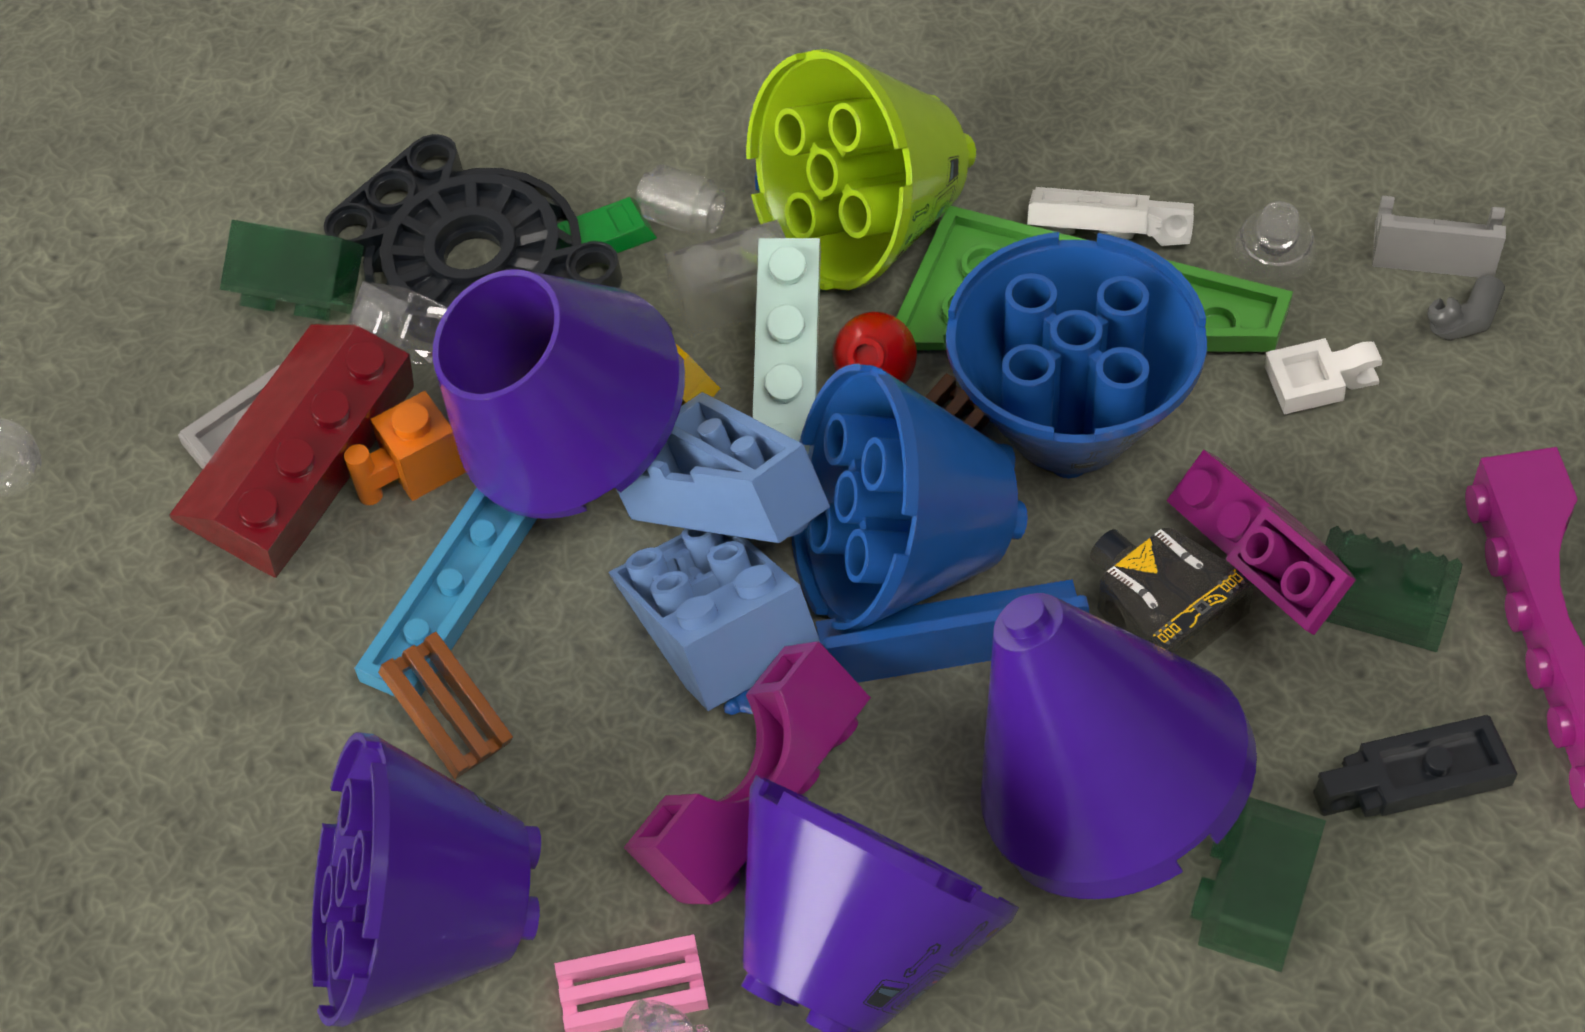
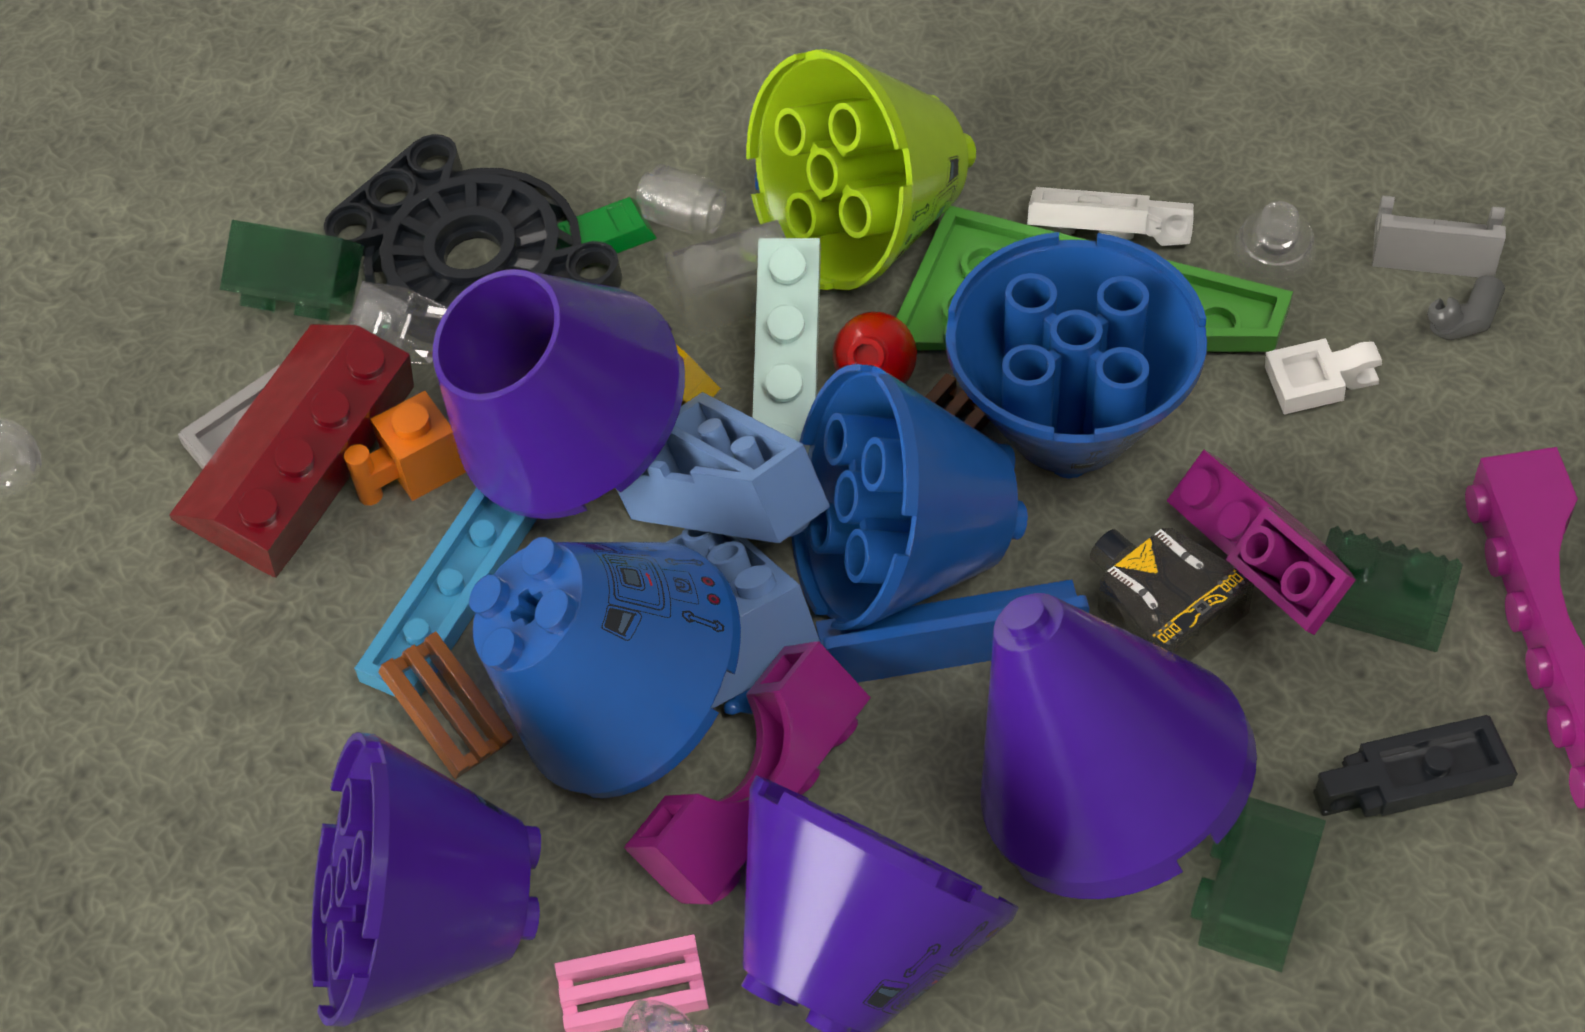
none -> blue cone [469,537,741,798]

